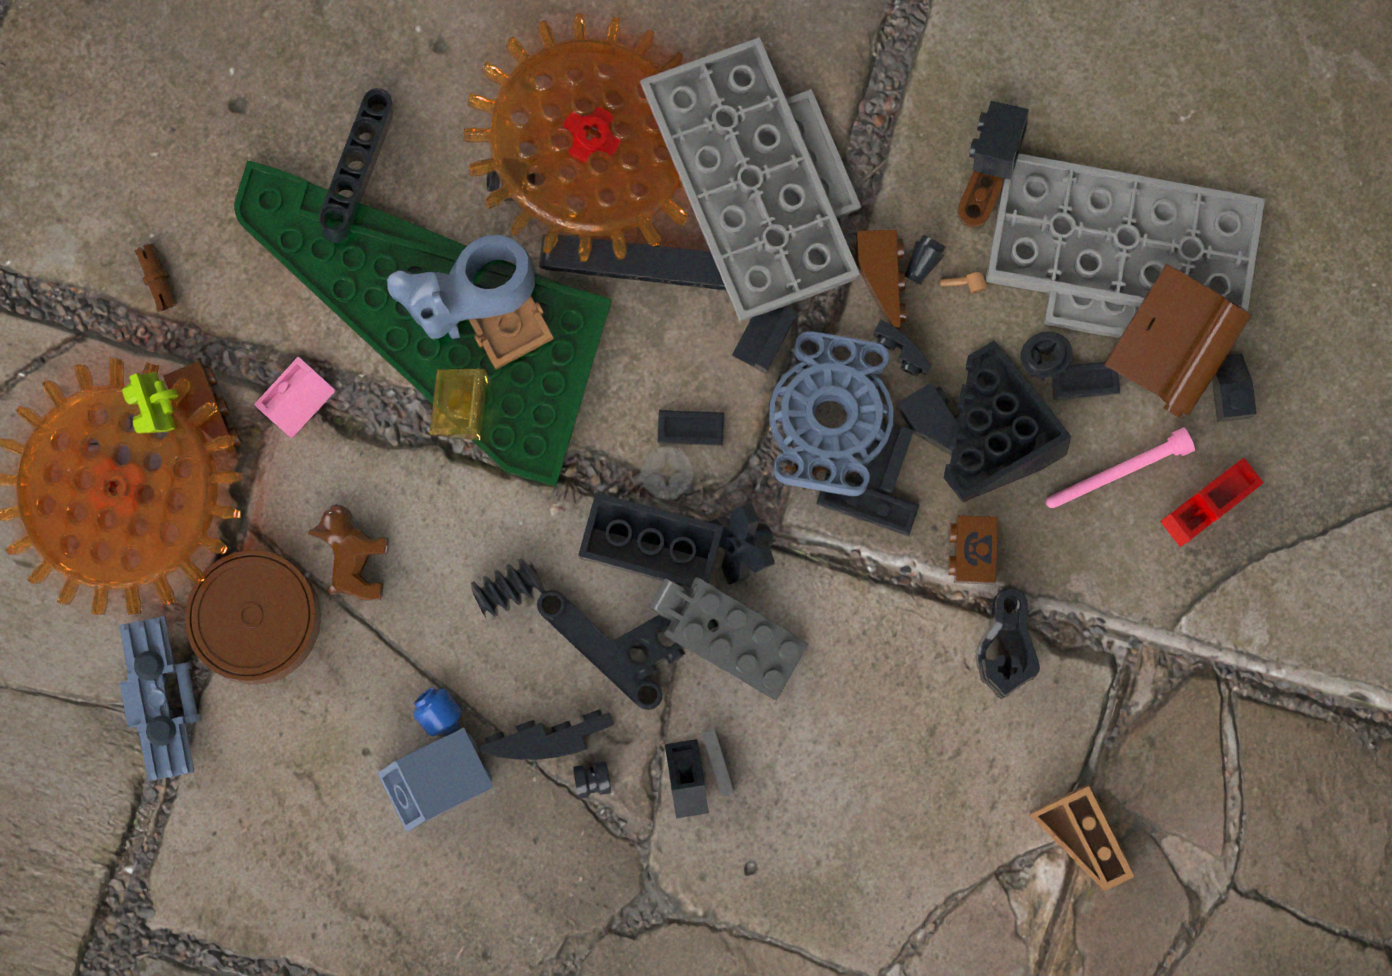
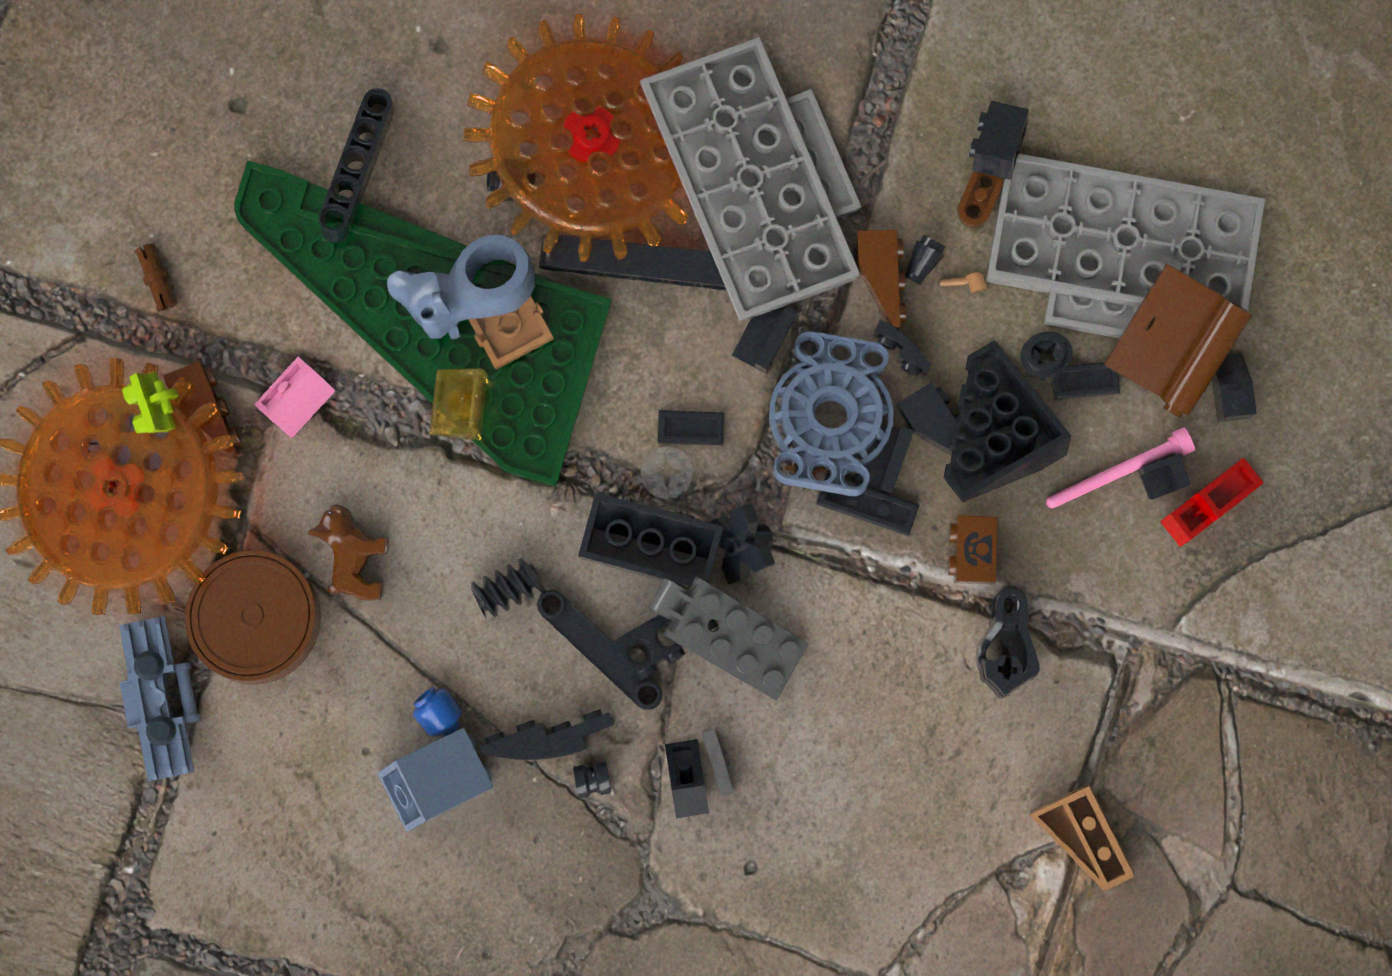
none -> black panel [1138,454,1191,500]

